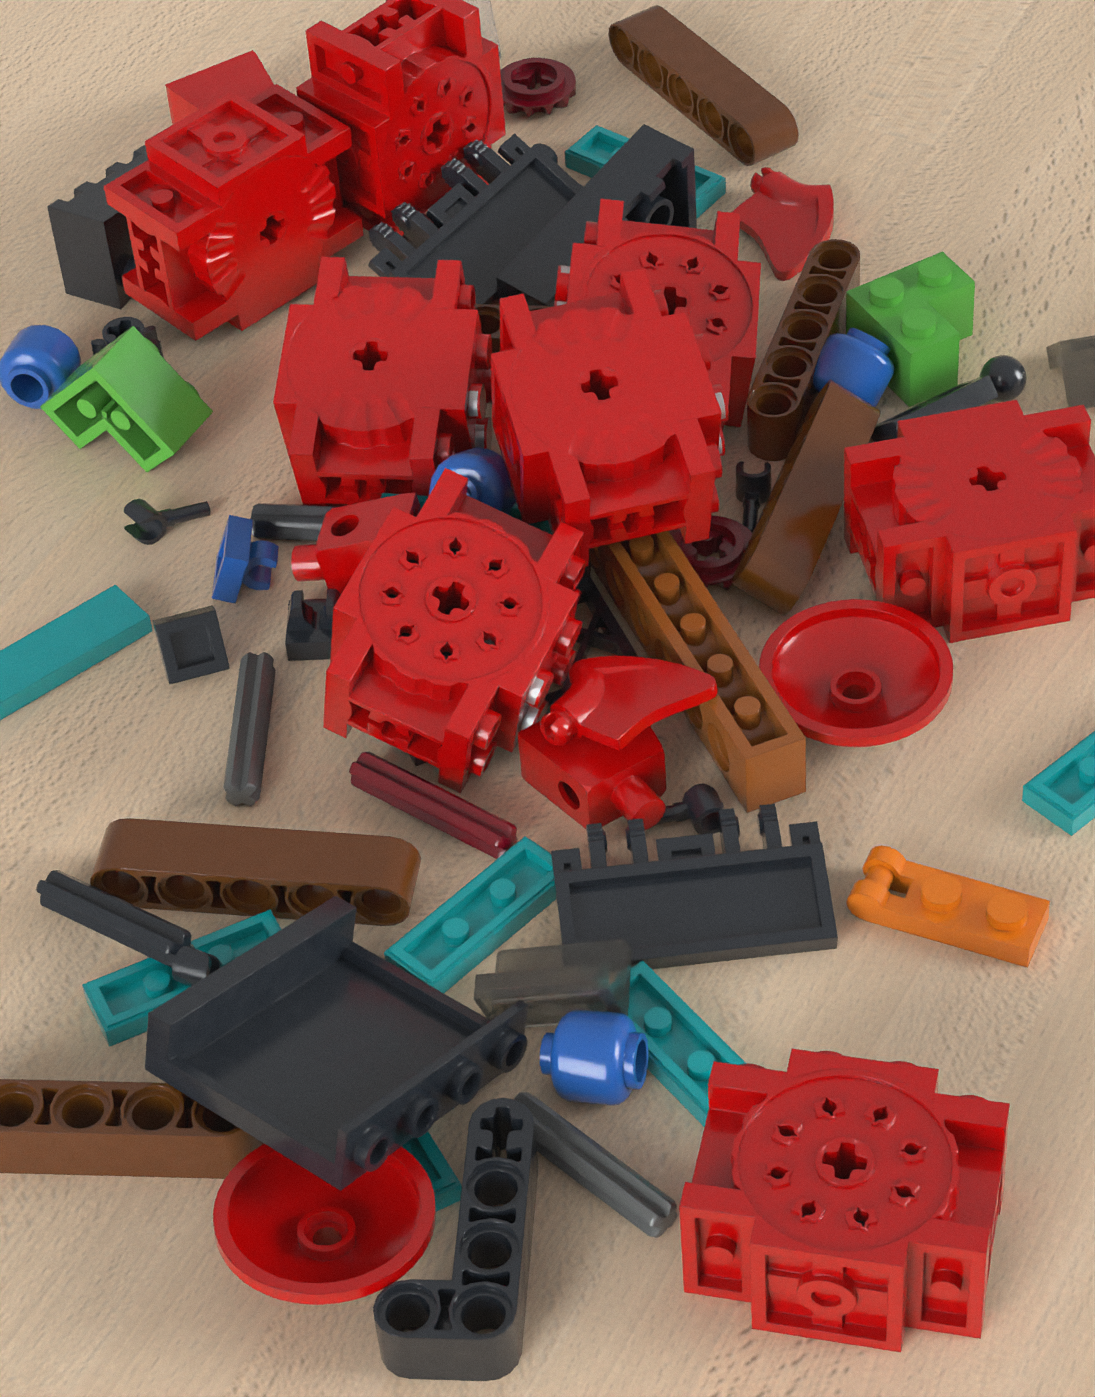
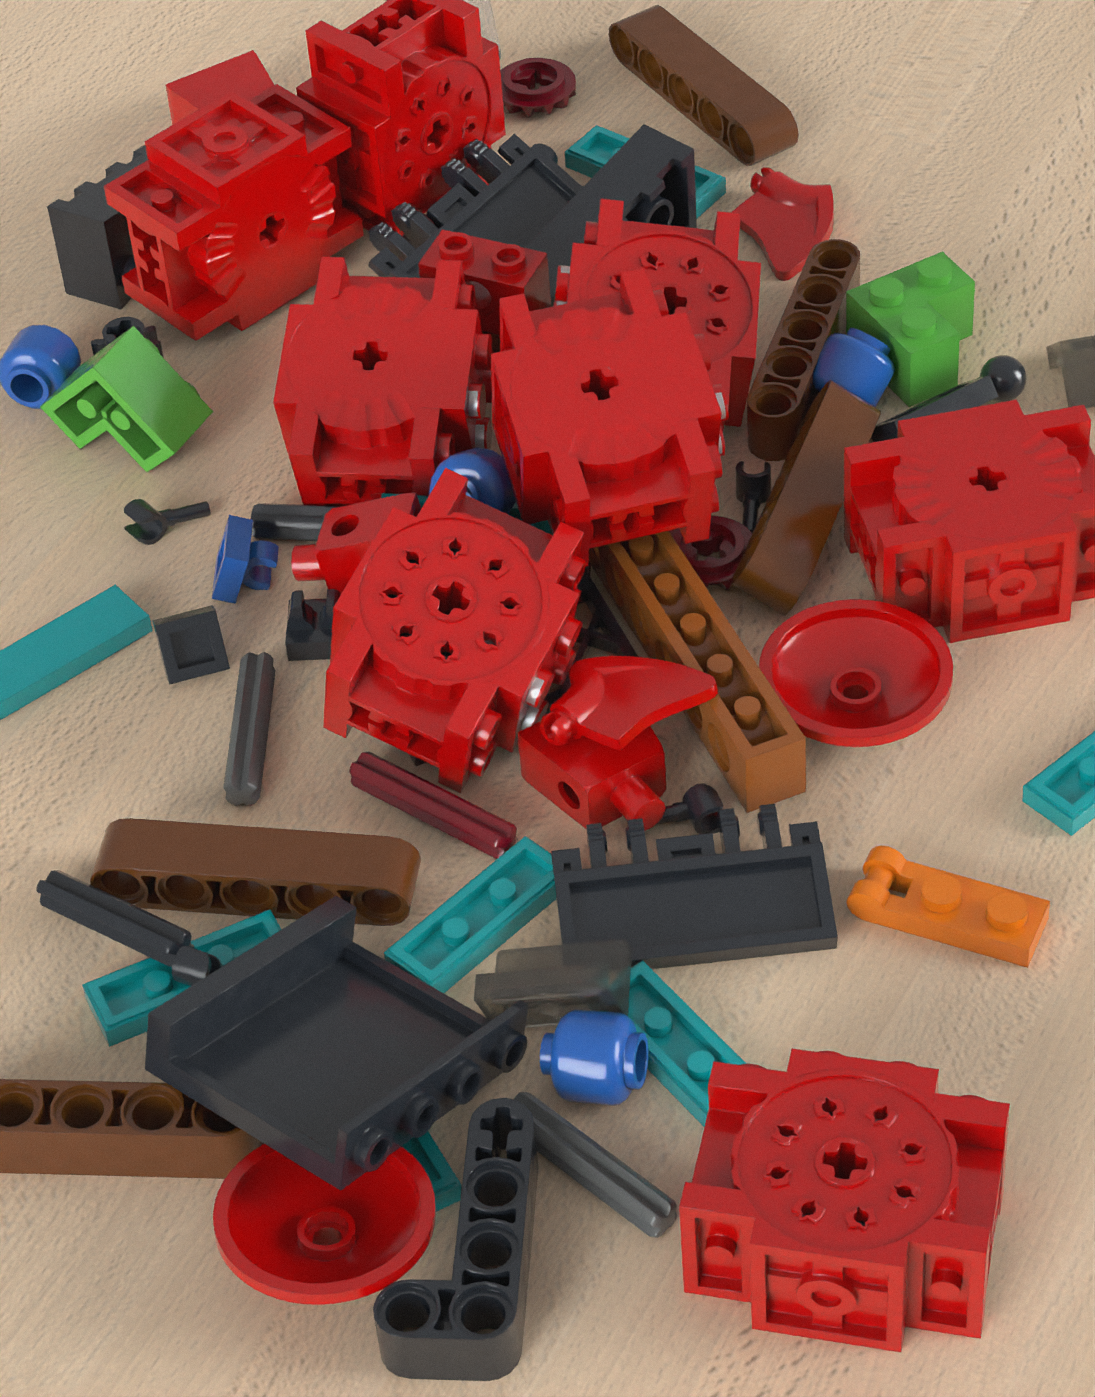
none -> red brick [418,229,551,335]

